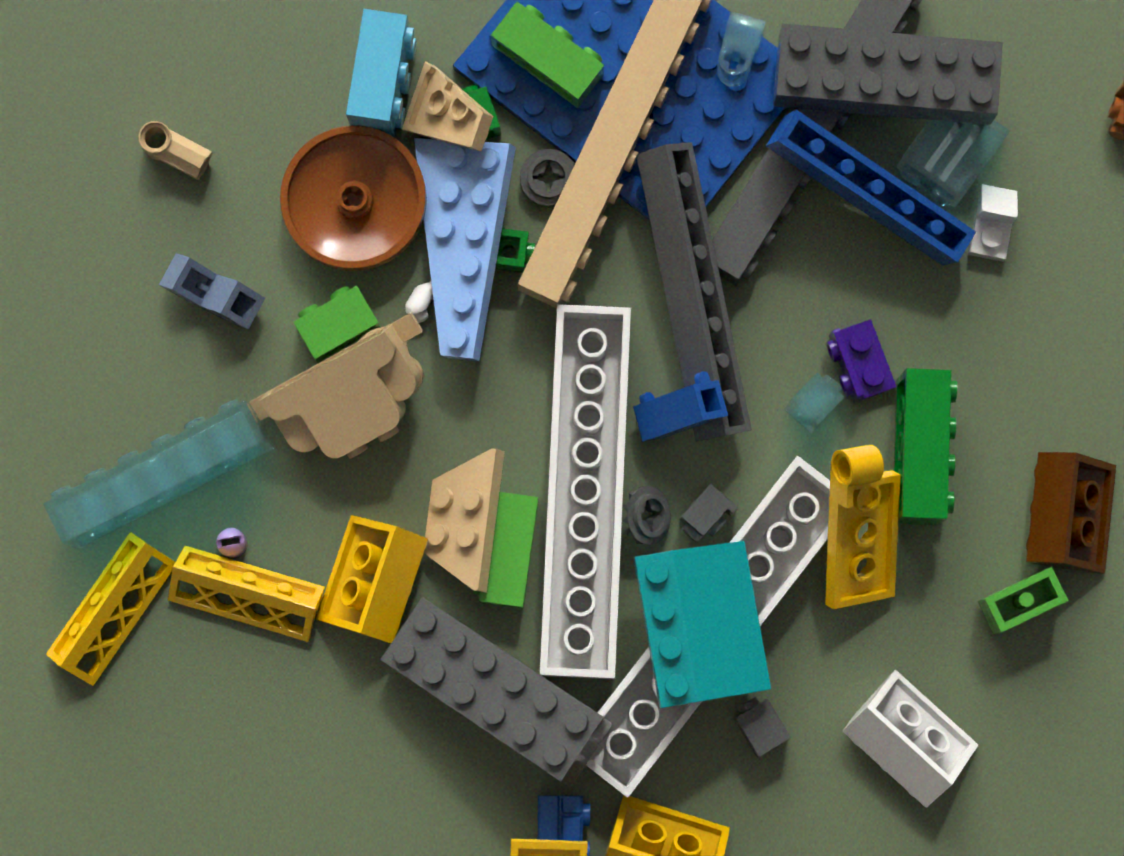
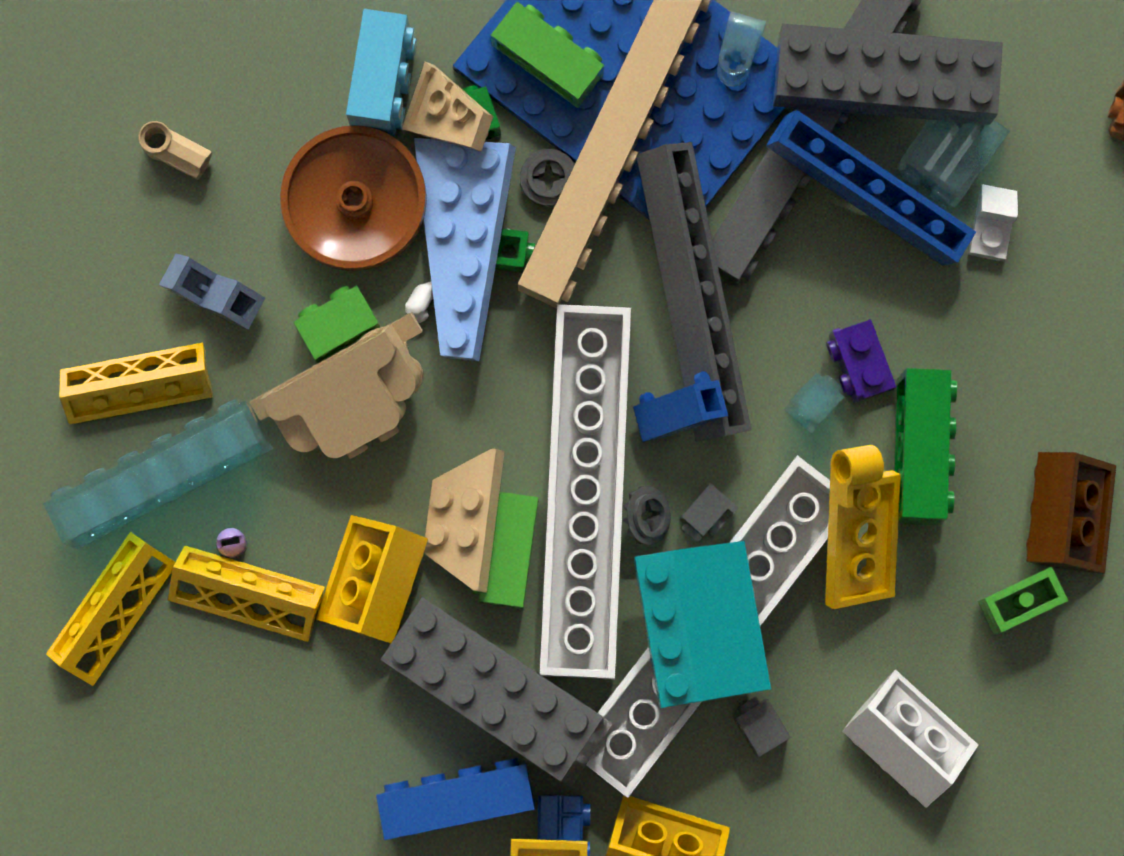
none -> yellow fence [59,342,213,425]
none -> blue brick [376,758,536,840]

